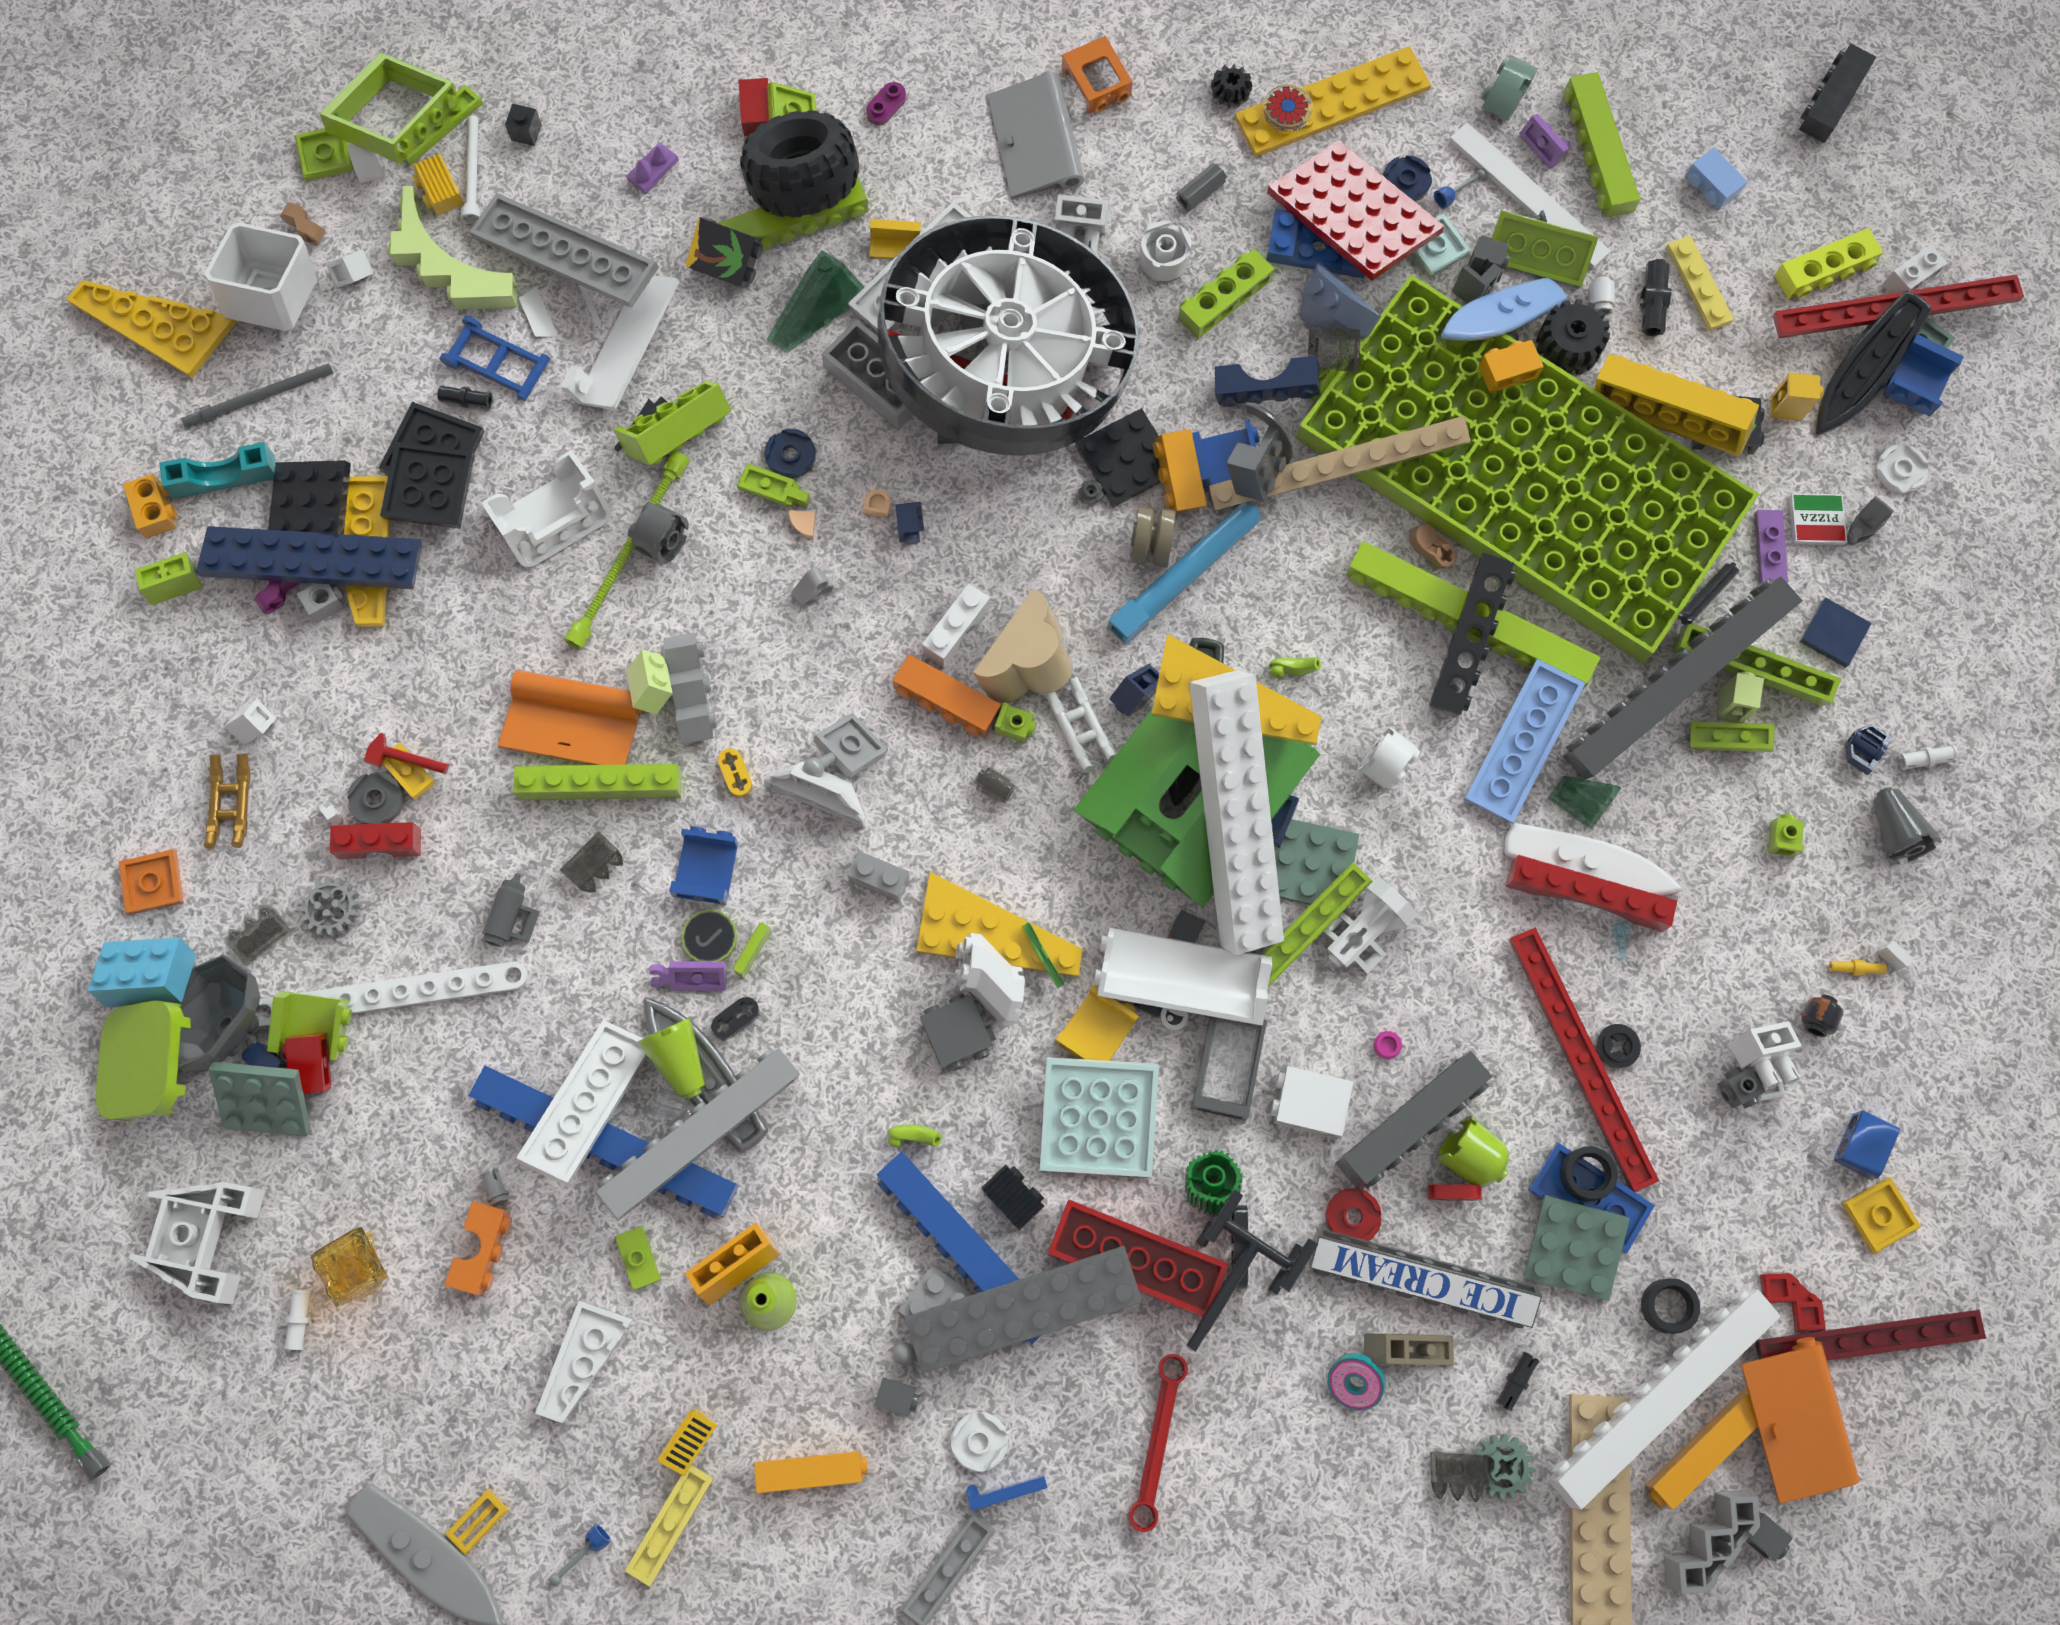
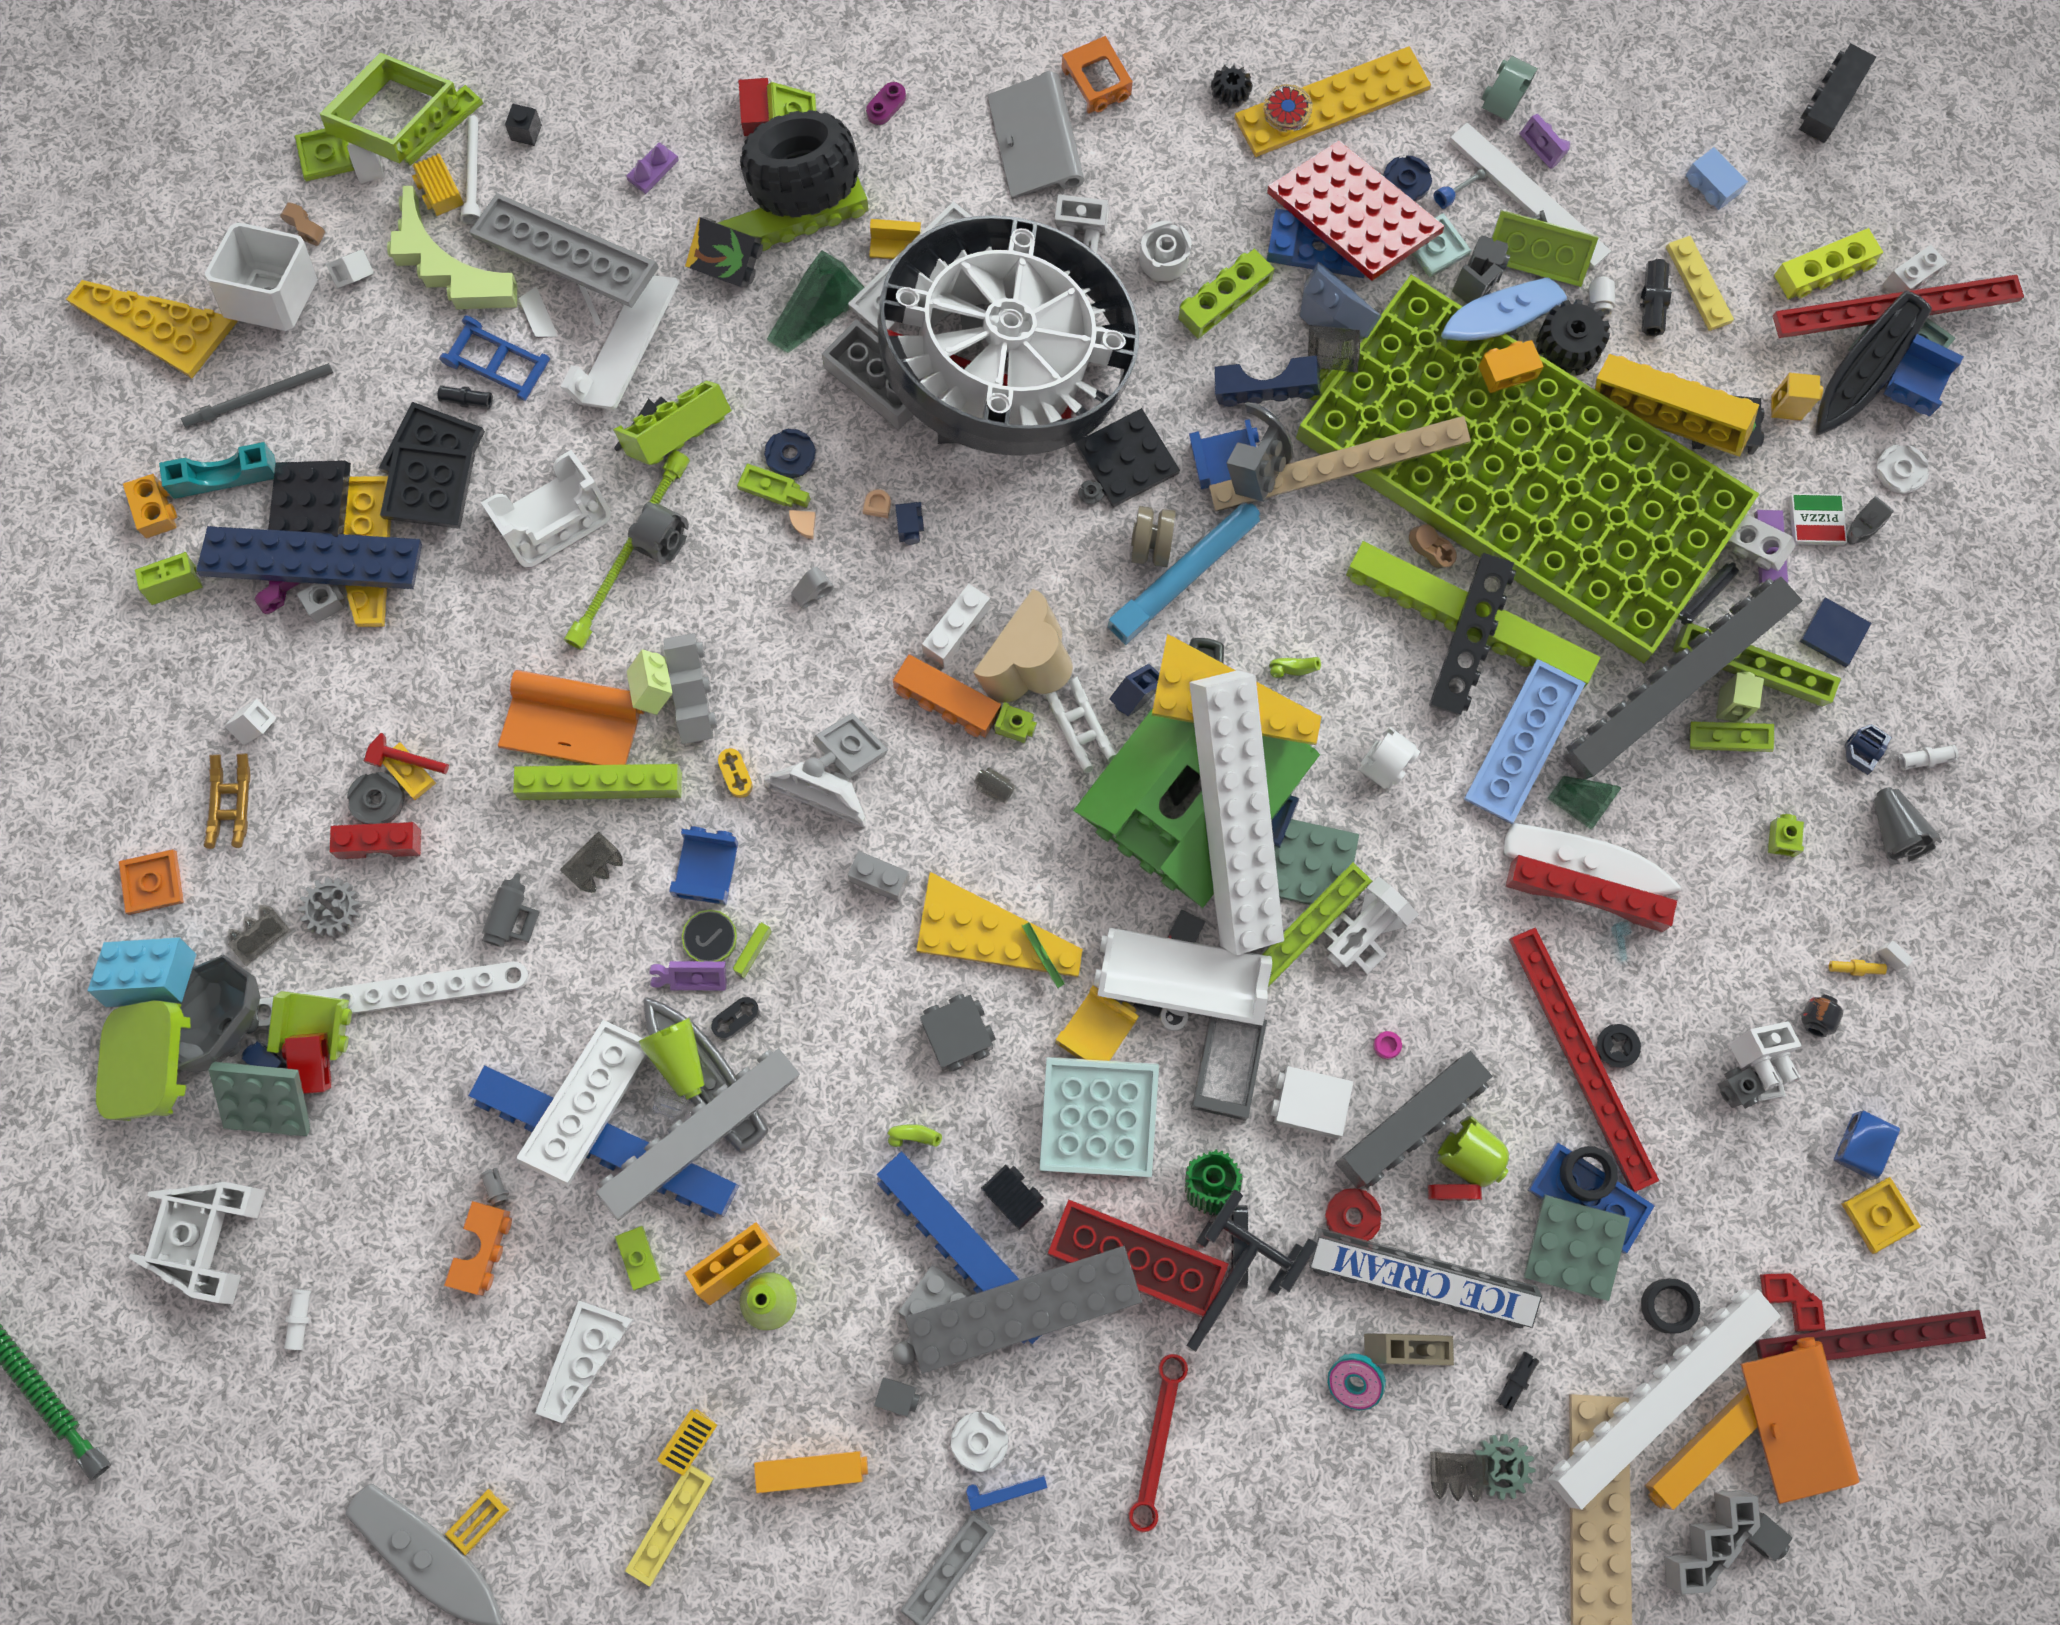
clear yellow piece [310,1227,388,1308] -> none
white tile [318,800,343,825] -> none
hinge [549,1524,611,1586] -> none
white brick [953,933,1025,1025] -> none
light orange brick [1153,429,1207,514] -> none
dark grey axle [1176,163,1227,211] -> none
lime brick [1563,72,1641,217] -> none
none -> white brick [1729,514,1796,571]

